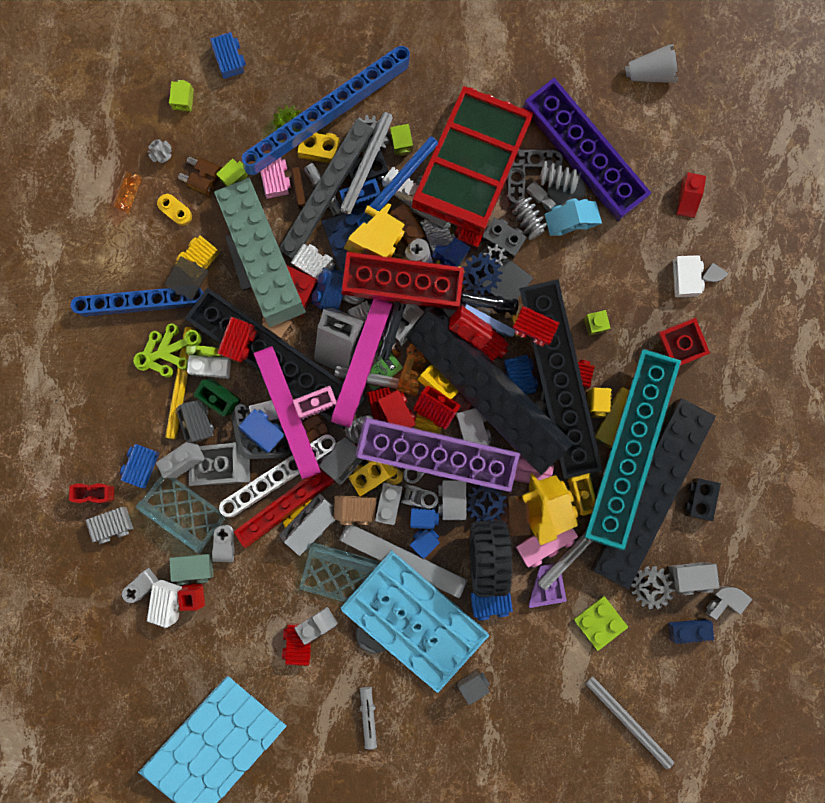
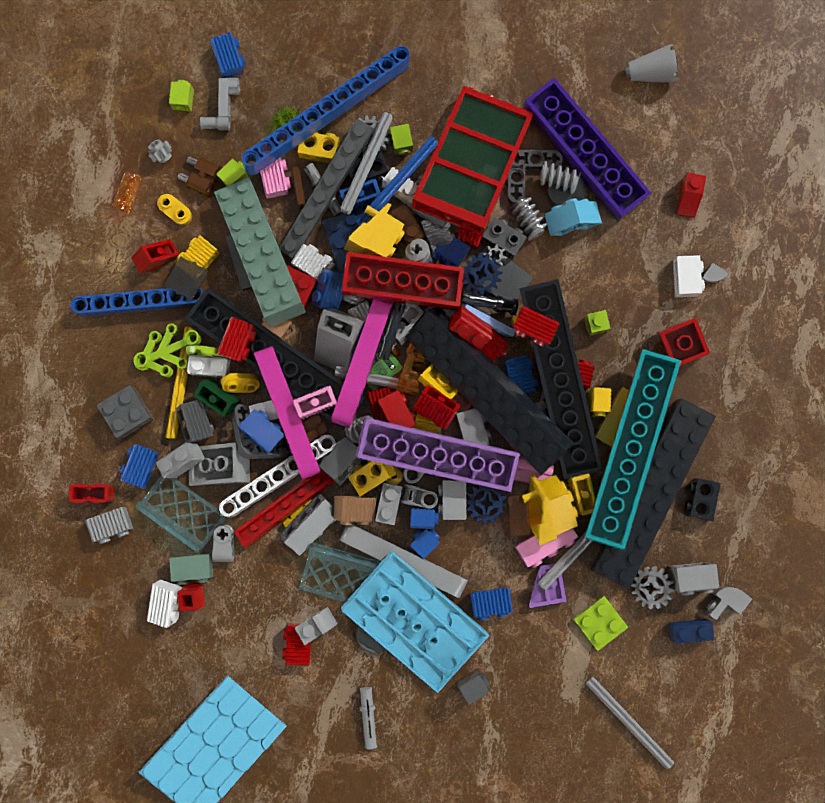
light grey piece [122,568,159,603] -> none
black tyre [469,520,512,597] -> none
light grey bar [526,181,556,212] -> none
none -> dark grey brick [97,385,155,439]
none -> red slope [131,239,179,274]
none -> light grey beam [200,78,240,131]
none -> yellow plate [221,373,260,393]

